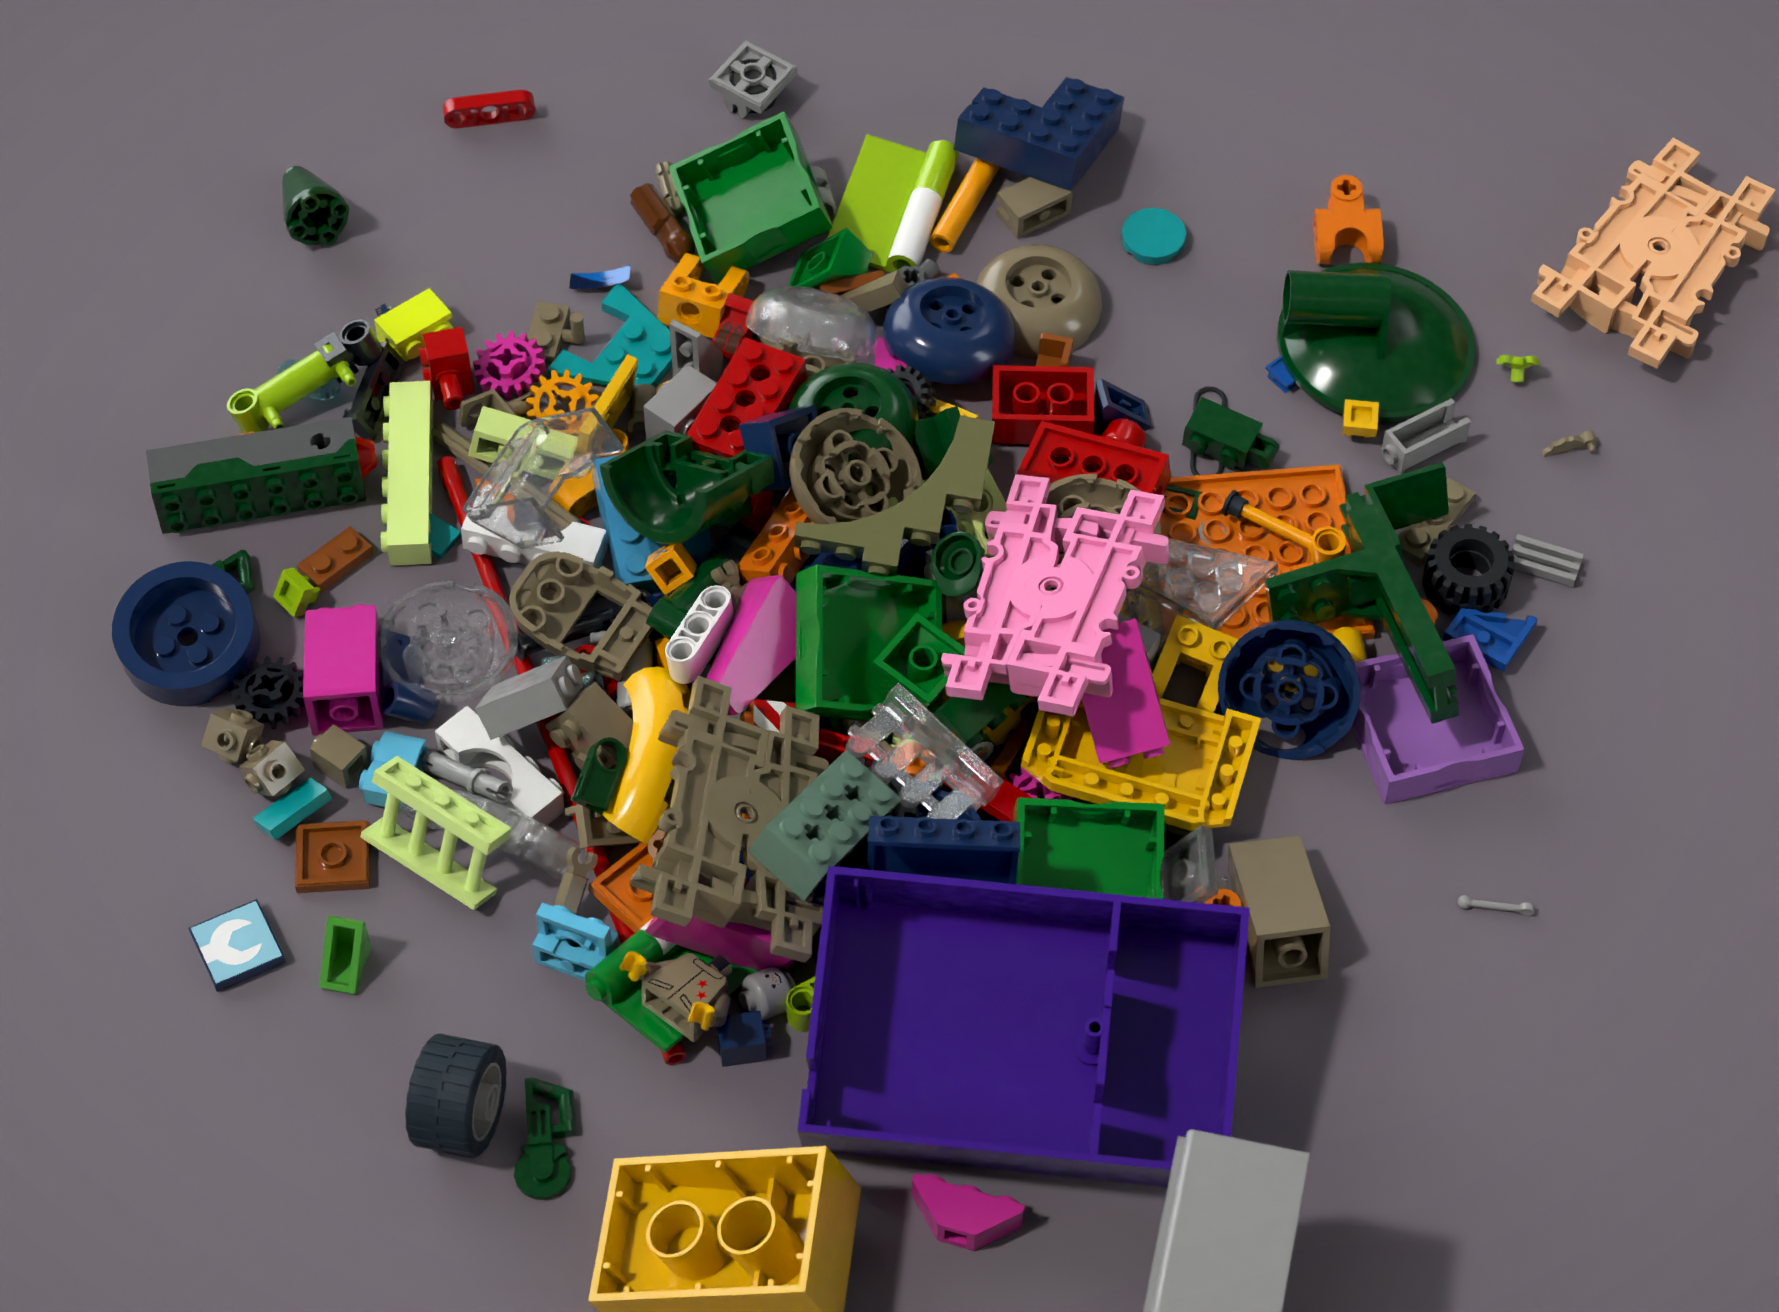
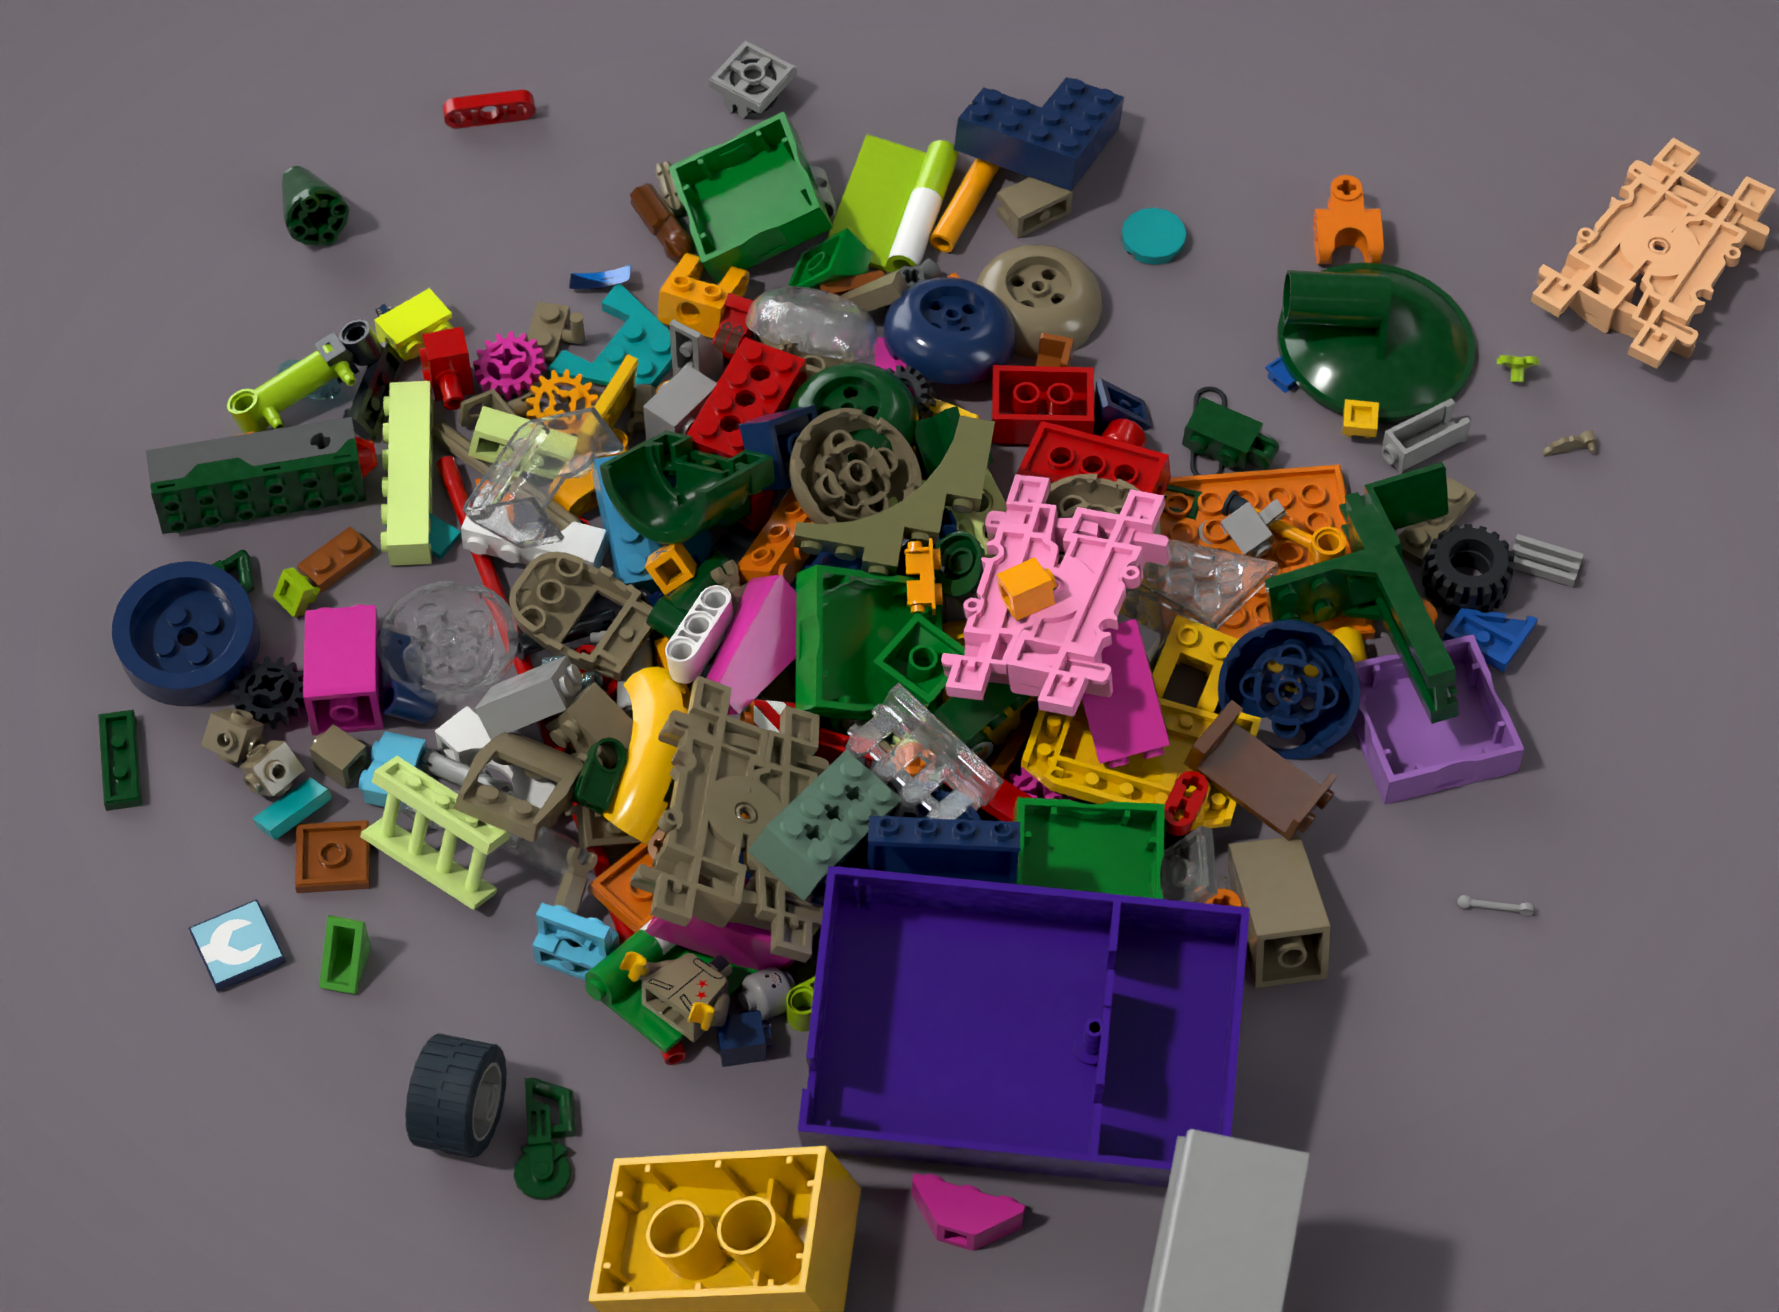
none -> dark green tile [98,710,142,811]
none -> dark tan slope [453,732,584,843]
none -> light orange hinge [904,538,943,615]
none -> light orange brick [996,557,1057,621]
none -> red beam [1164,771,1209,836]
none -> reddish brown panel [1183,700,1337,841]
none -> light grey brick [1221,499,1287,561]

